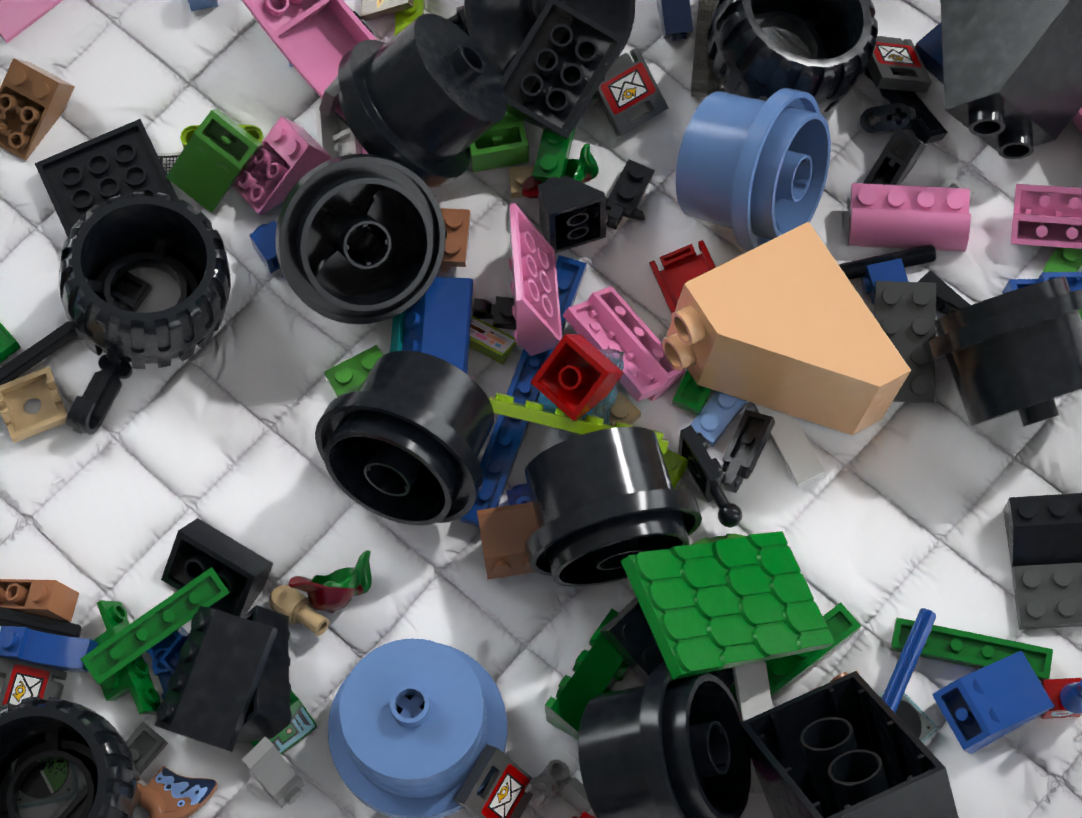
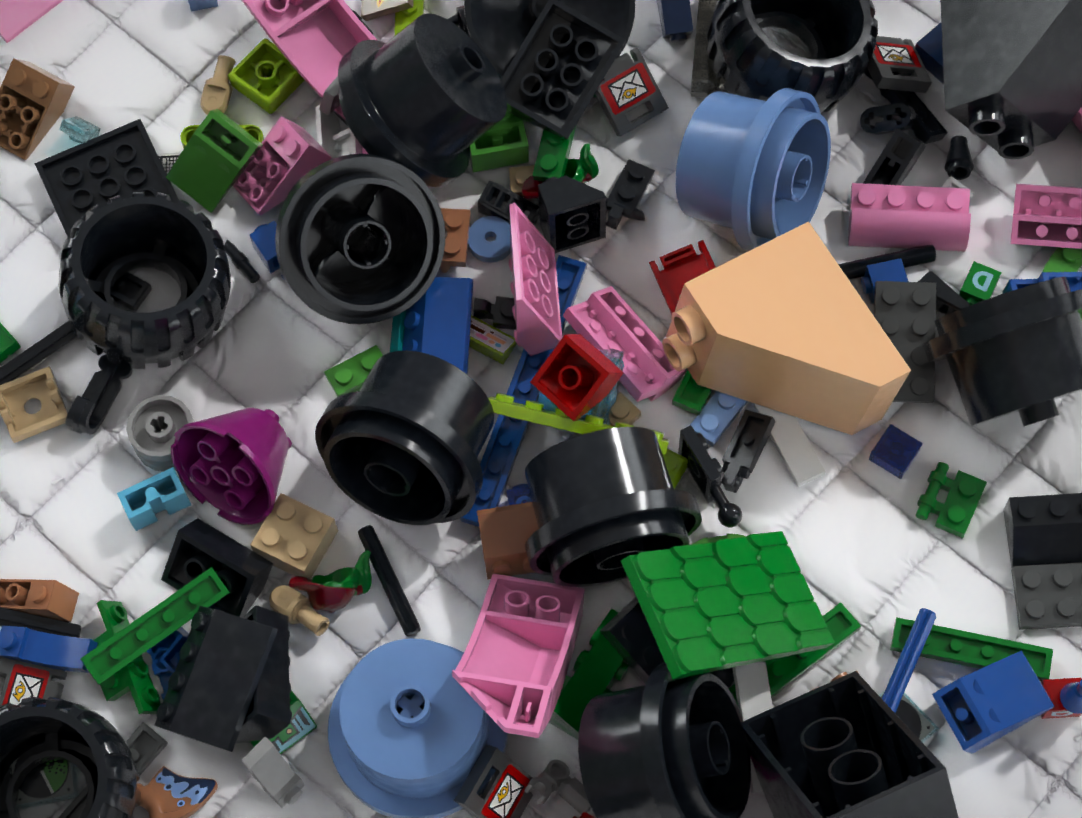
none -> clear light blue plate [59,116,101,143]
none -> medium azure brick [117,467,191,531]
none -> light grey wheel [126,395,195,471]
none -> magenta cone [171,408,292,525]
none -> tan arm [200,55,236,115]
none -> black piece [224,239,260,283]
none -> lime brick [228,38,305,114]
none -> tan brick [250,493,338,579]
none -> black axle [358,525,421,637]
none -> bright pink slope [452,574,585,738]
none -> medium blue piece [468,216,511,263]
none -> black slope [477,180,539,226]
none -> clear blue piece [869,424,923,479]
none -> green plate [915,462,987,538]
none -> black cone [944,135,974,180]
none -> green brick [959,261,1002,305]

